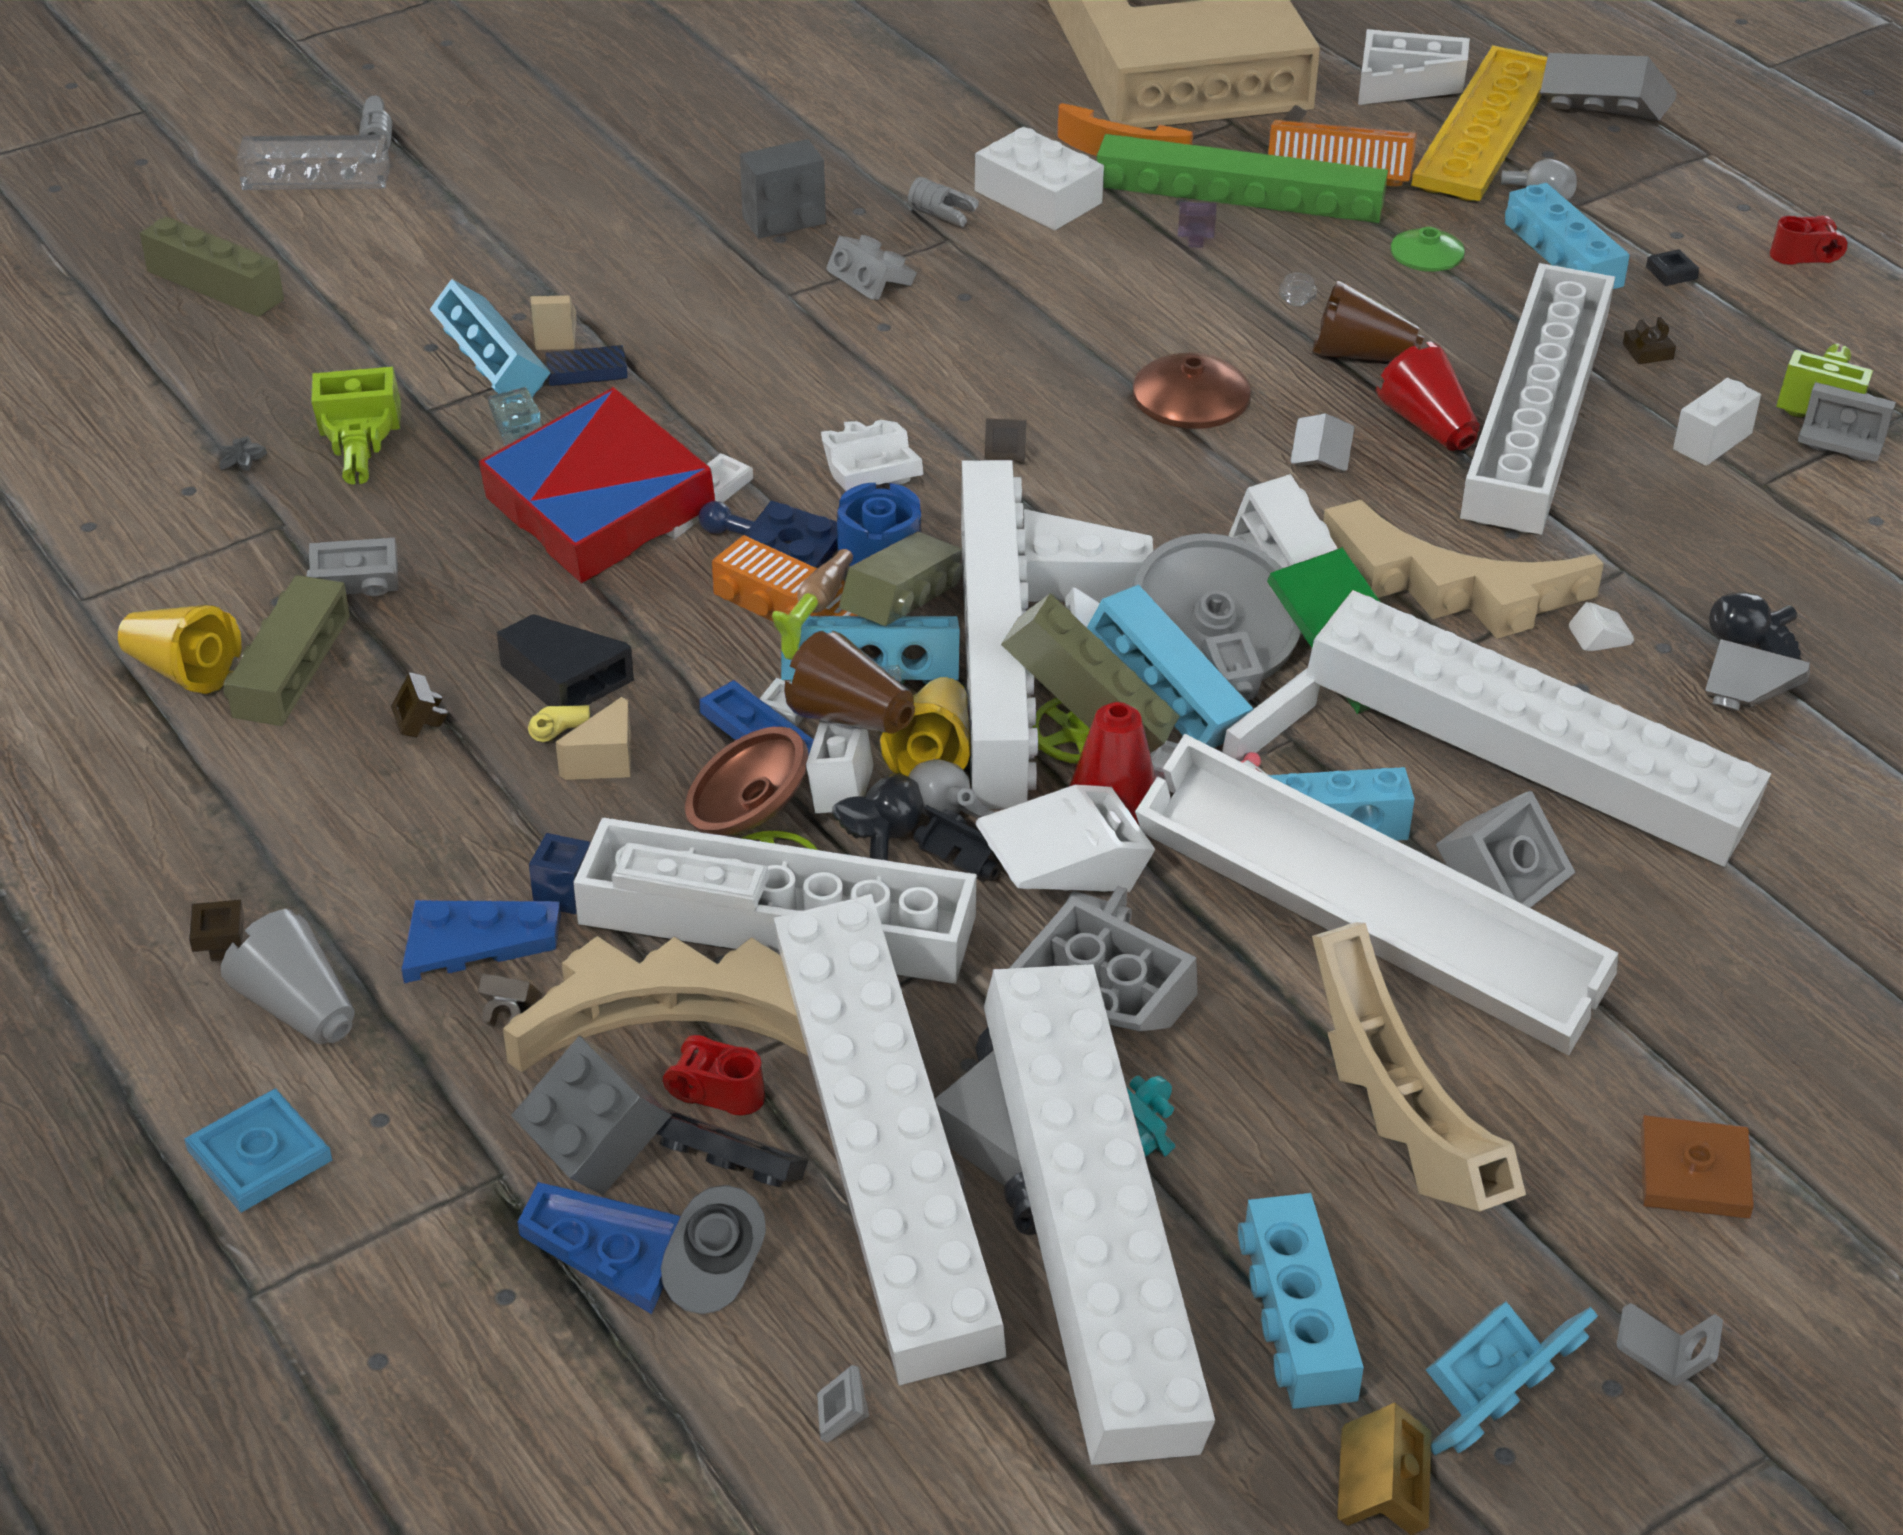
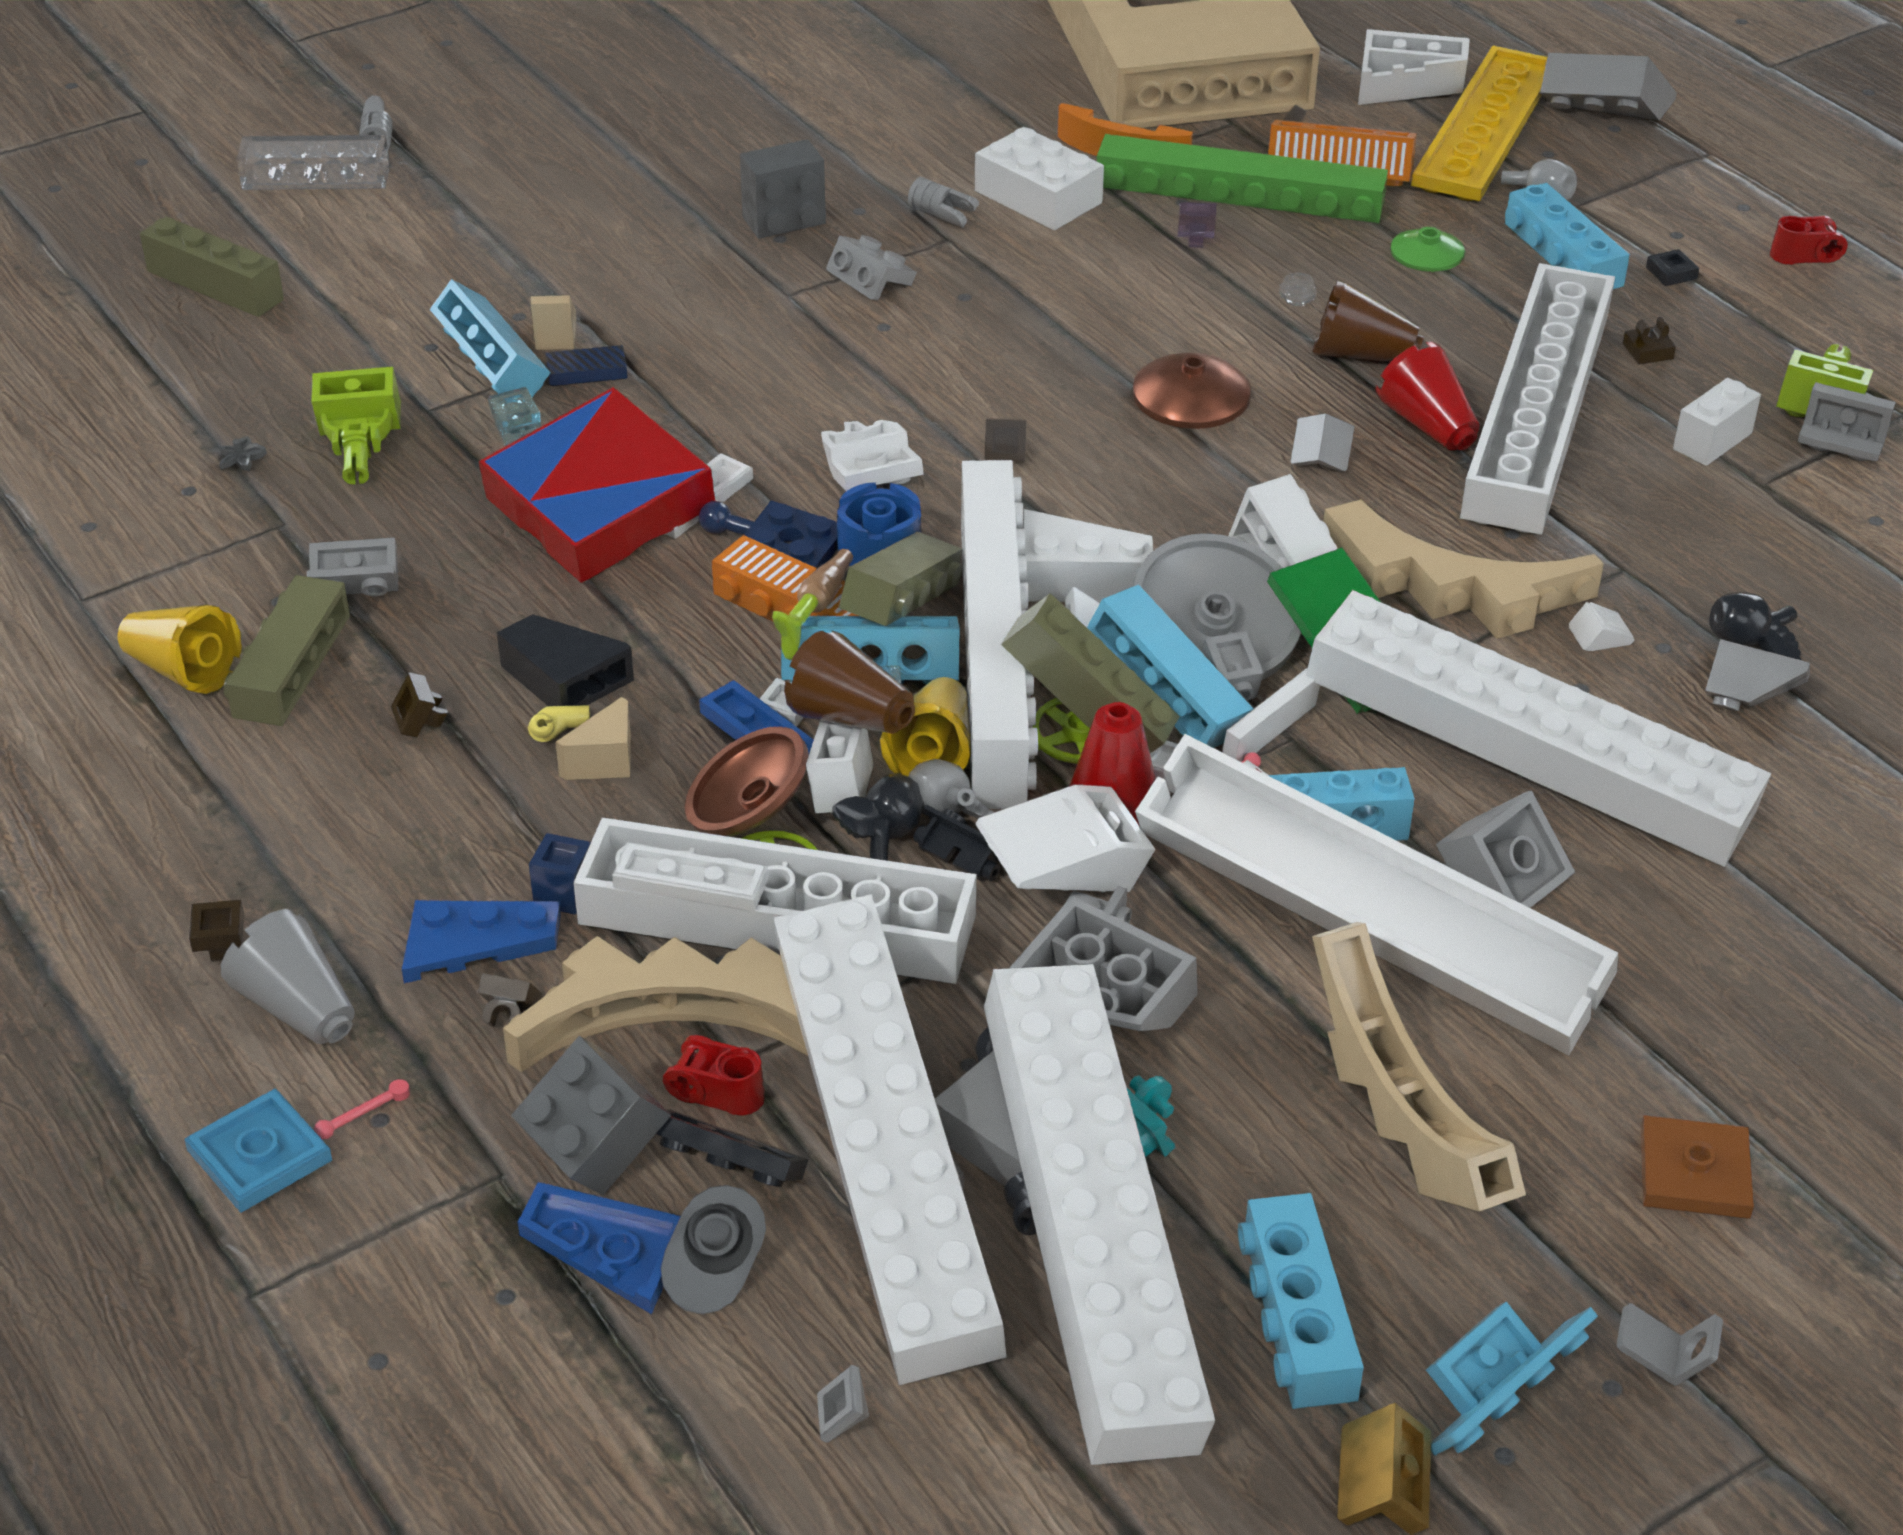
none -> coral hinge [314,1079,410,1140]

